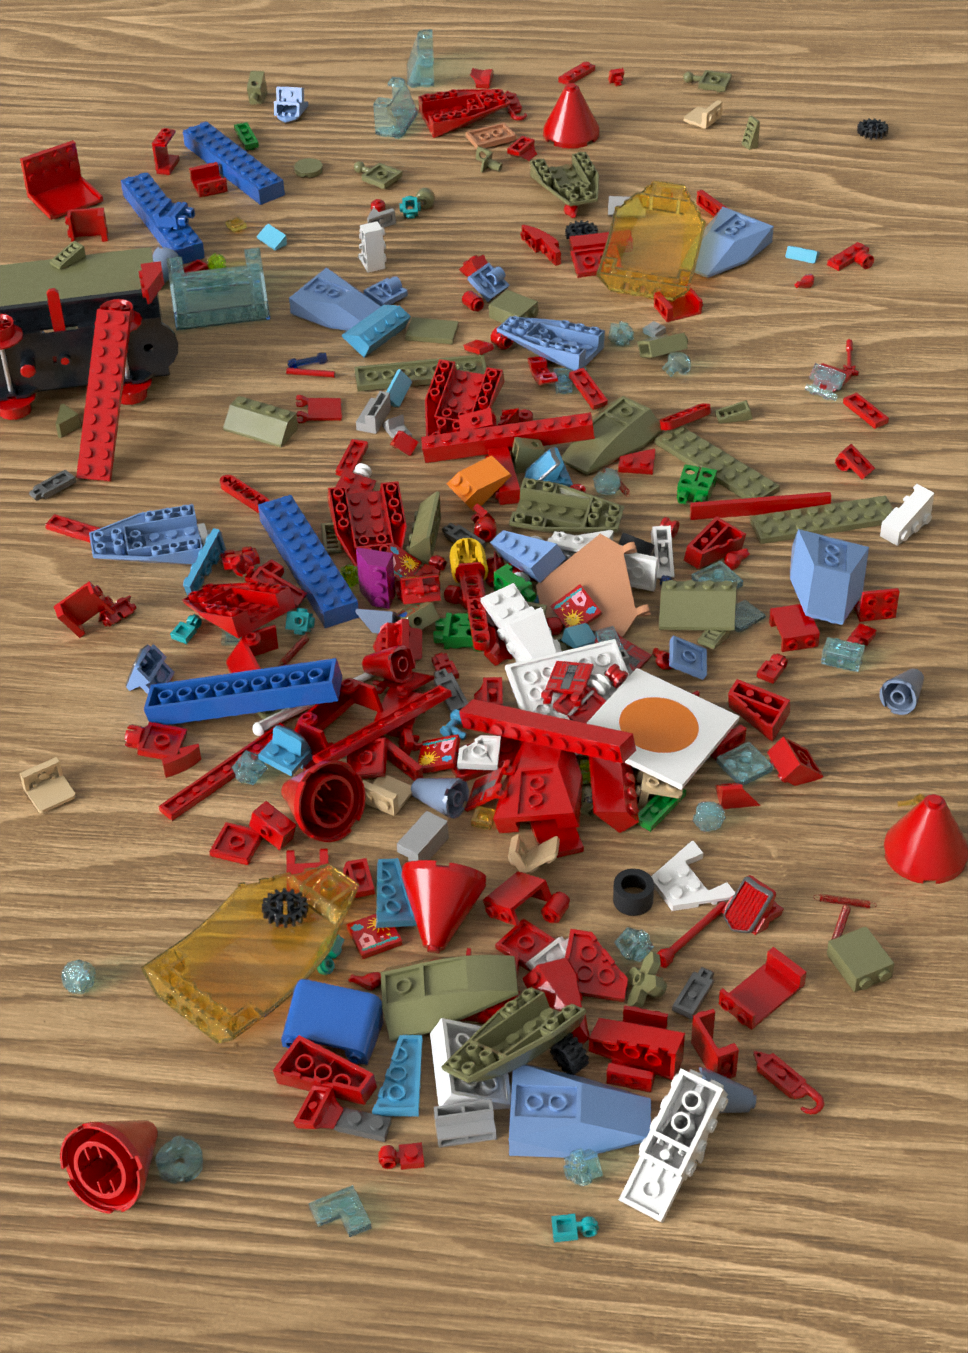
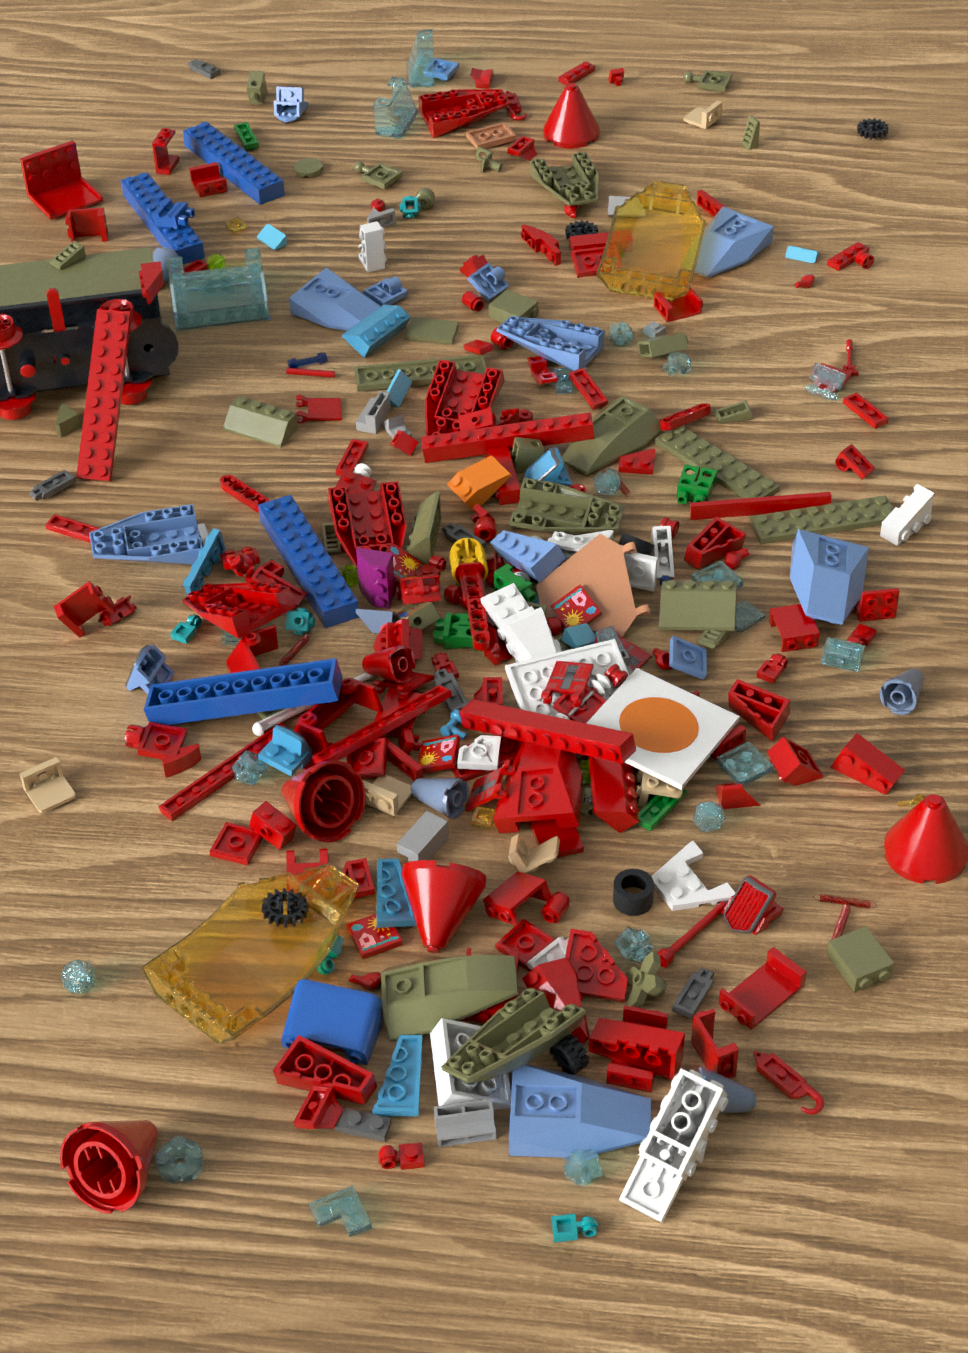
none -> dark grey hinge [188,59,221,79]
none -> medium blue plate [423,58,459,81]
none -> red wedge [830,733,905,795]

